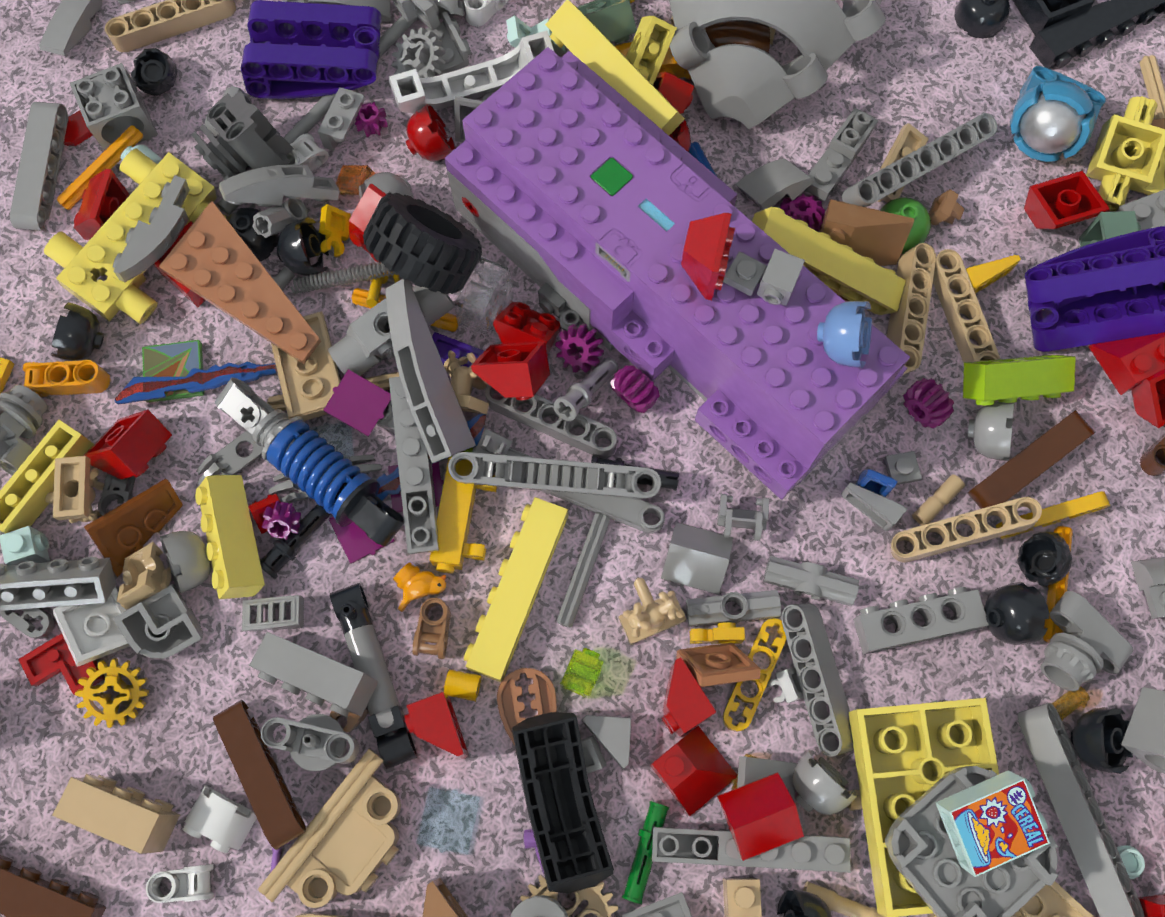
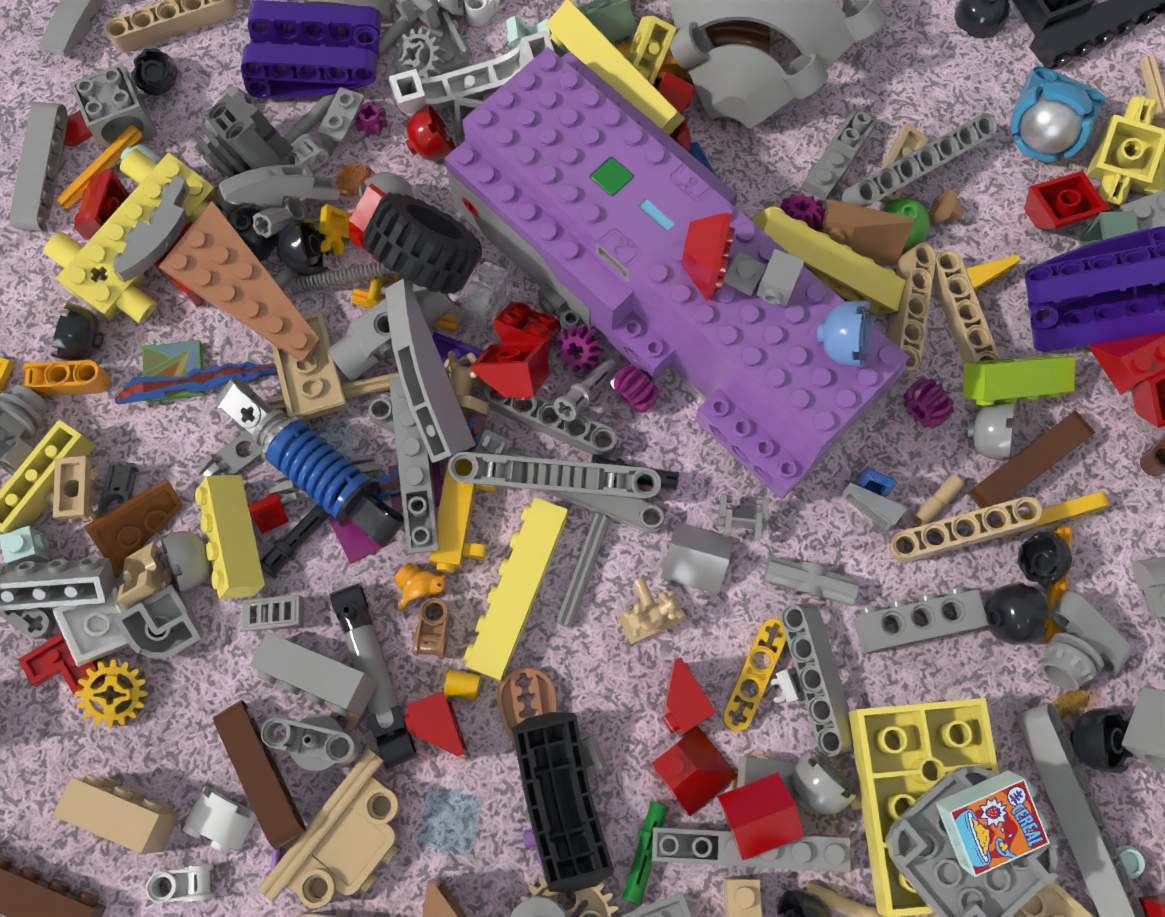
red slope [83,409,172,479] -> none
magenta gear [262,501,301,540] -> none
magenta piece [323,369,391,437] -> none
clear neon green brick [560,648,604,699] -> none
light grey slope [582,715,631,769] -> none
nougat plate [676,643,761,687] -> none
light grey piece [686,590,781,627] -> none
yellow plate [689,622,745,644] -> none
light grey slope [736,158,814,210] -> none
light grey plate [884,451,922,485] -> none

